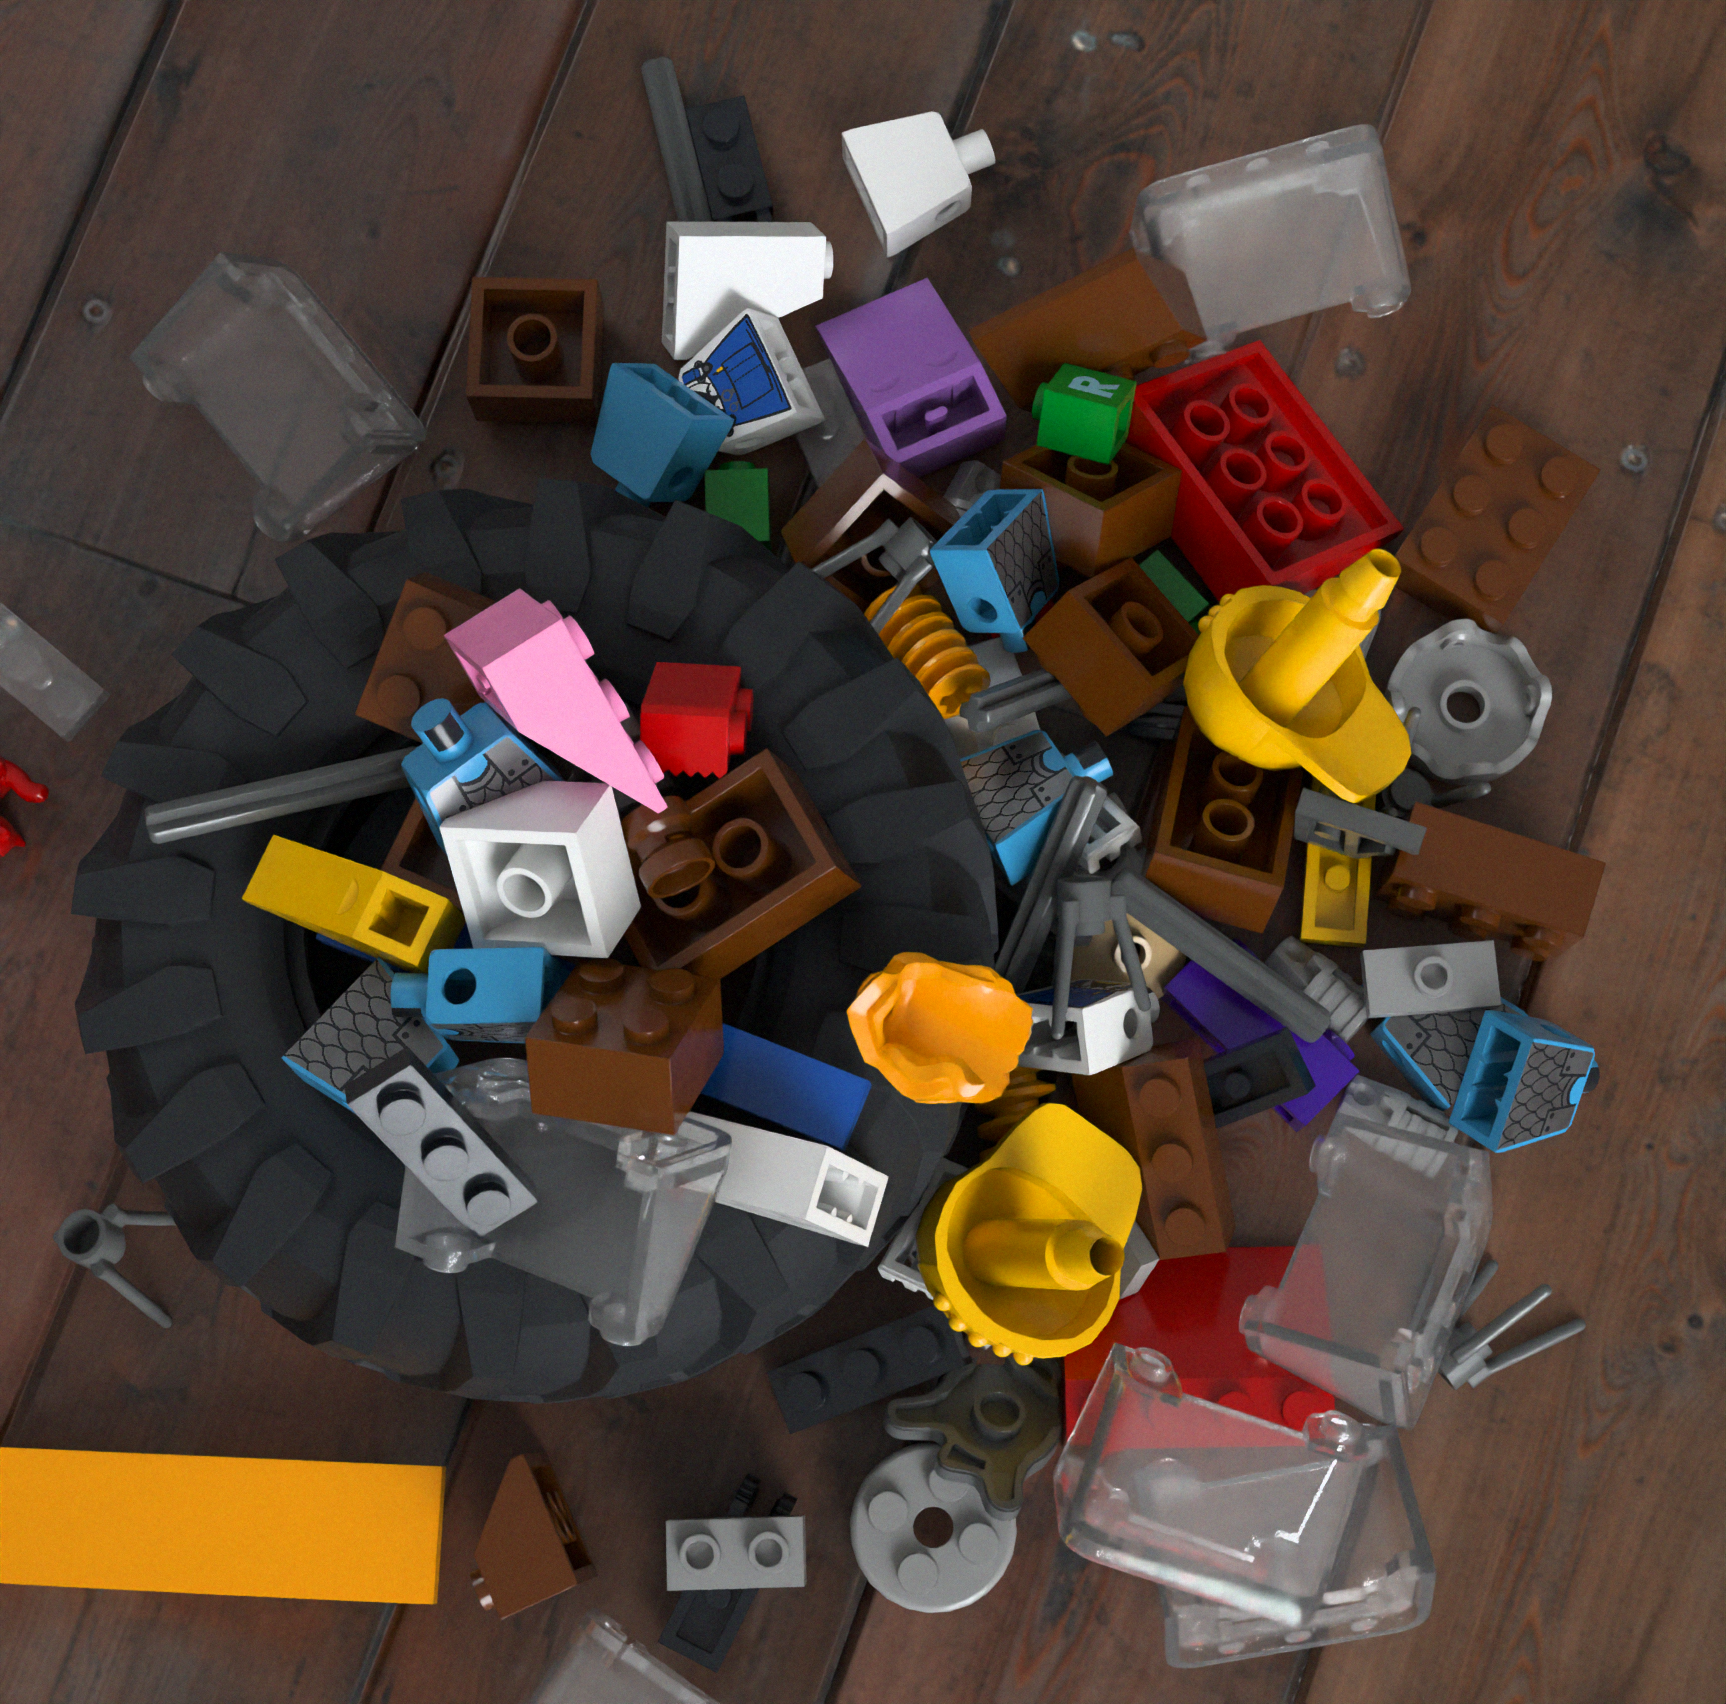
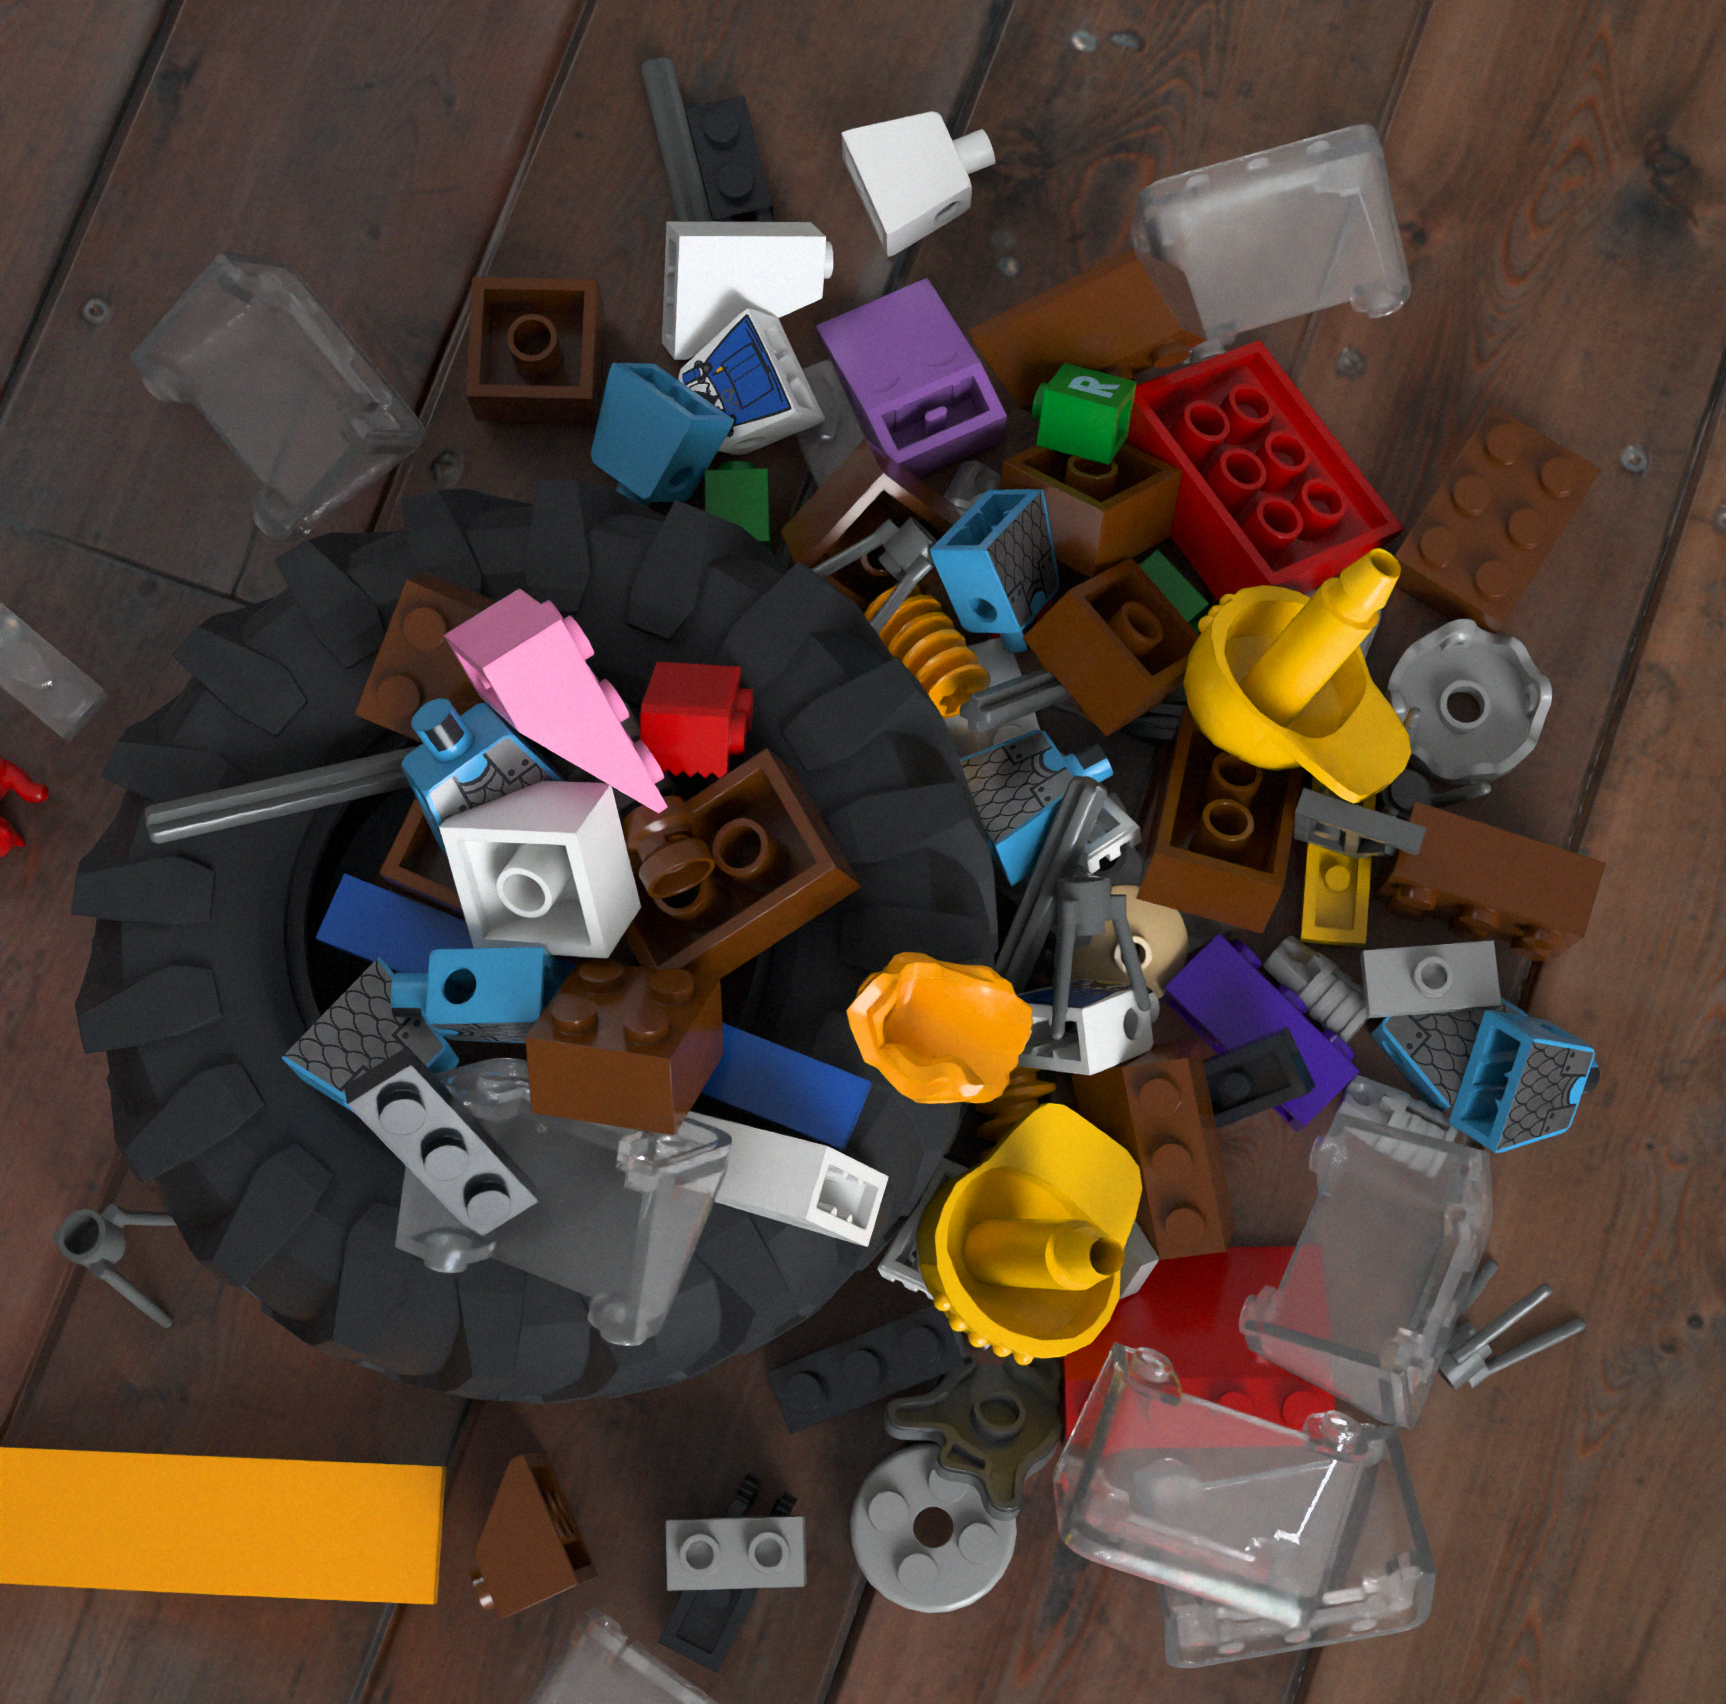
yellow slope [242,834,466,973] -> none
dark grey axle [1111,867,1331,1043] -> none

